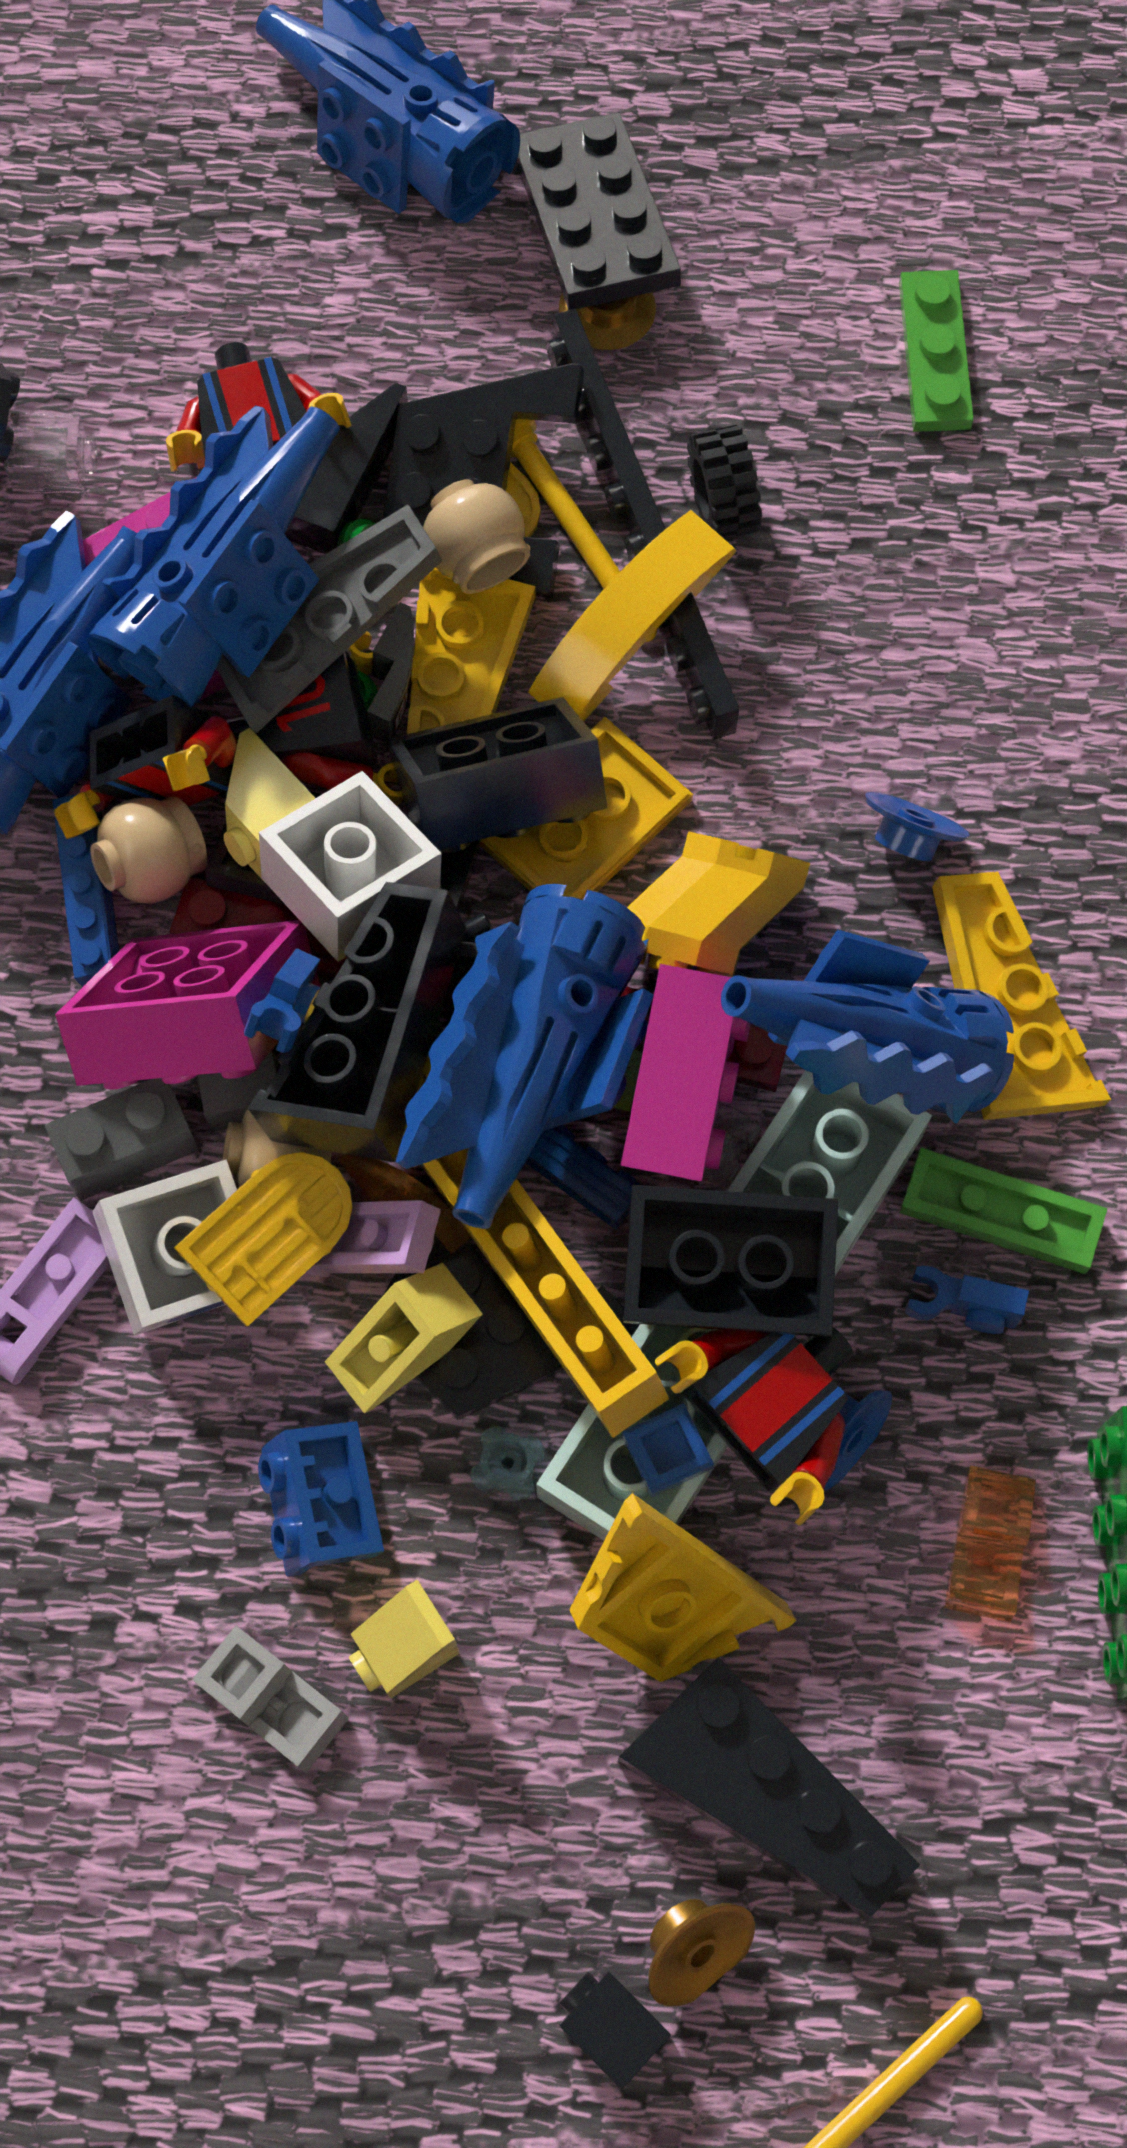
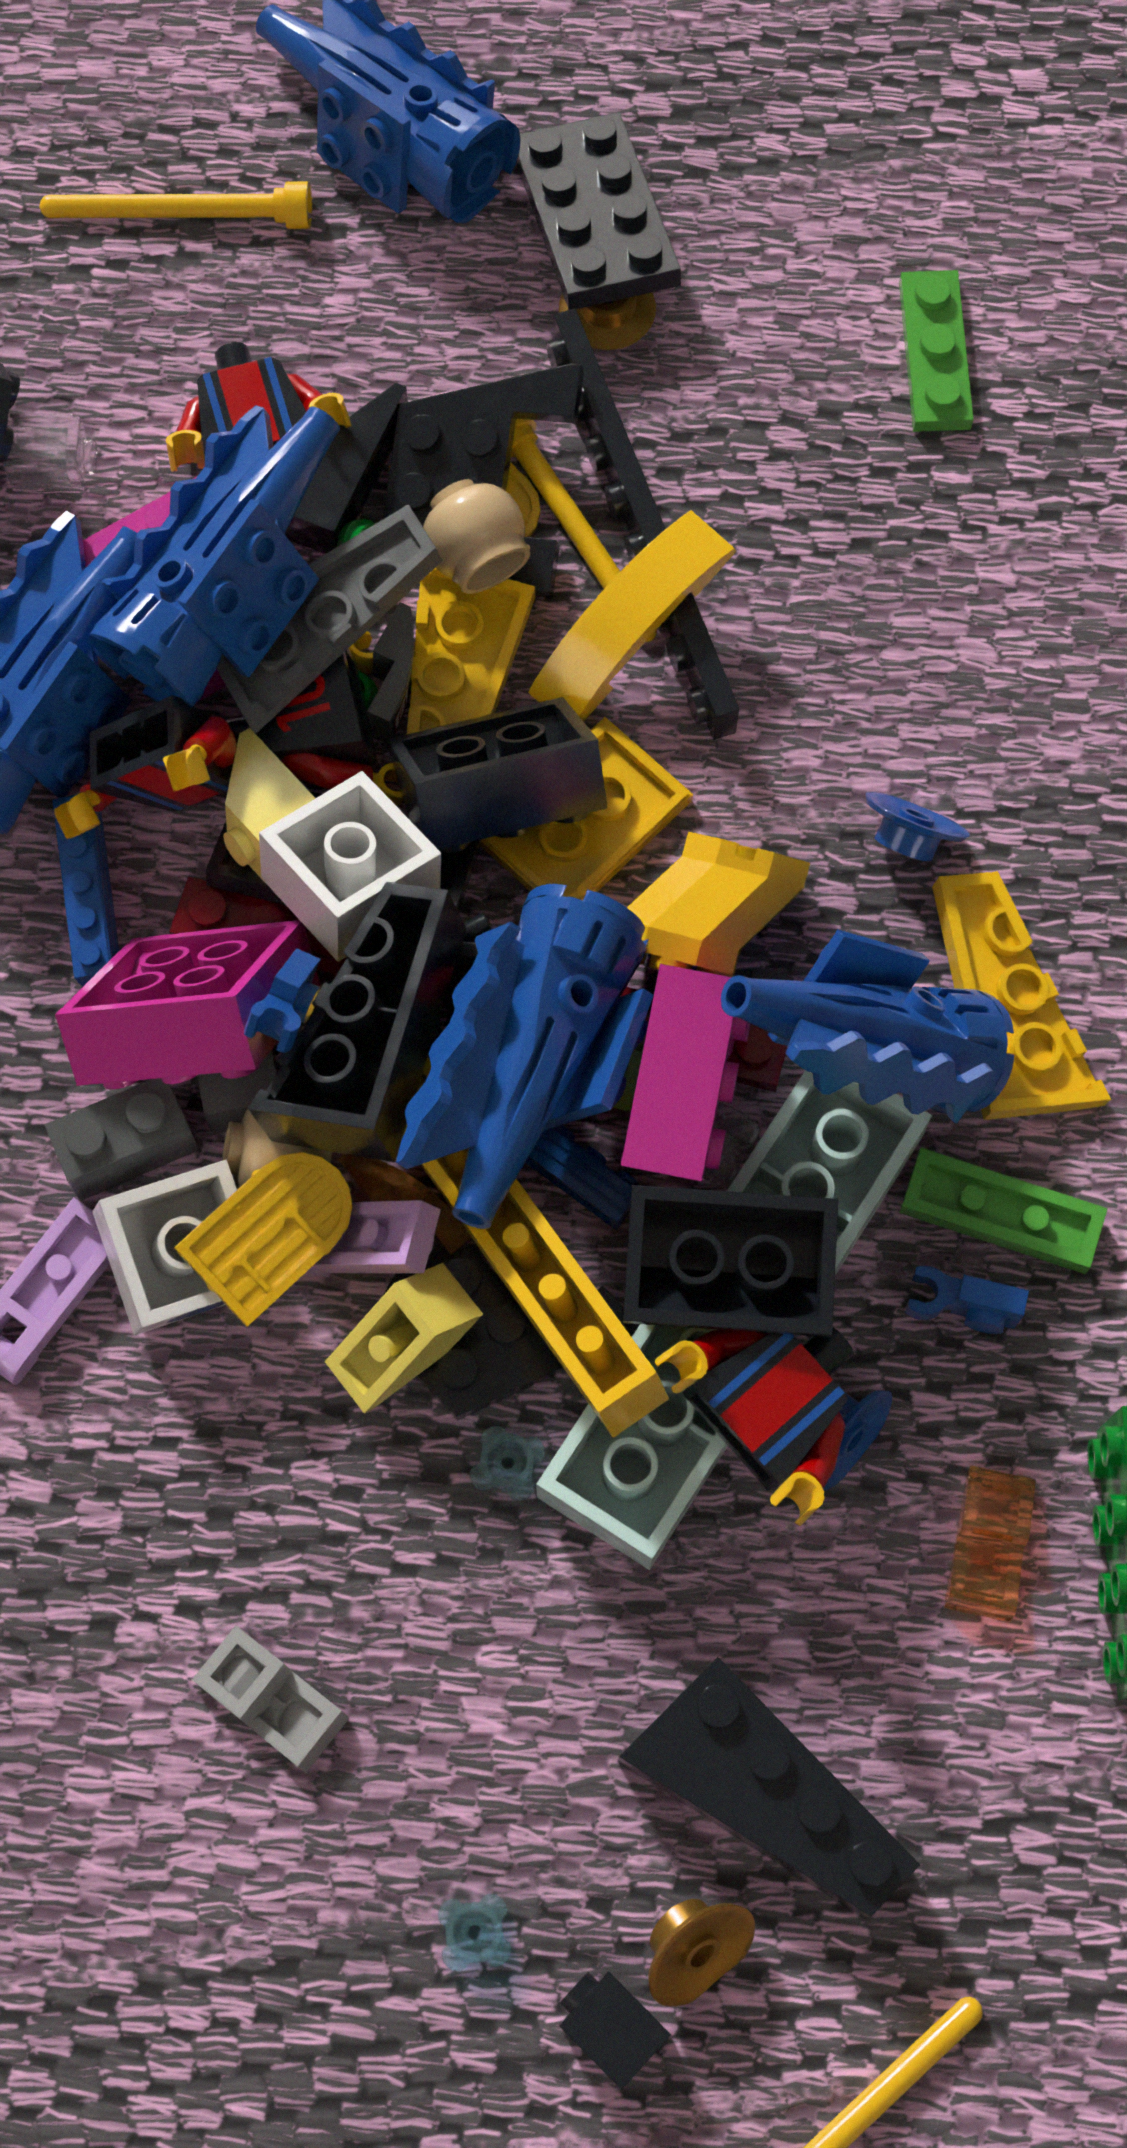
tan piece [90,796,207,904] -> none
blue bracket [258,1421,384,1577] -> none
light yellow slope [349,1580,460,1699] -> none
yellow wing [569,1493,797,1682] -> none
blue tile [622,1403,714,1498] -> none
black tyre [687,425,762,539] -> none
none -> yellow piece [39,181,313,229]
none -> clear light blue plate [438,1894,511,1971]

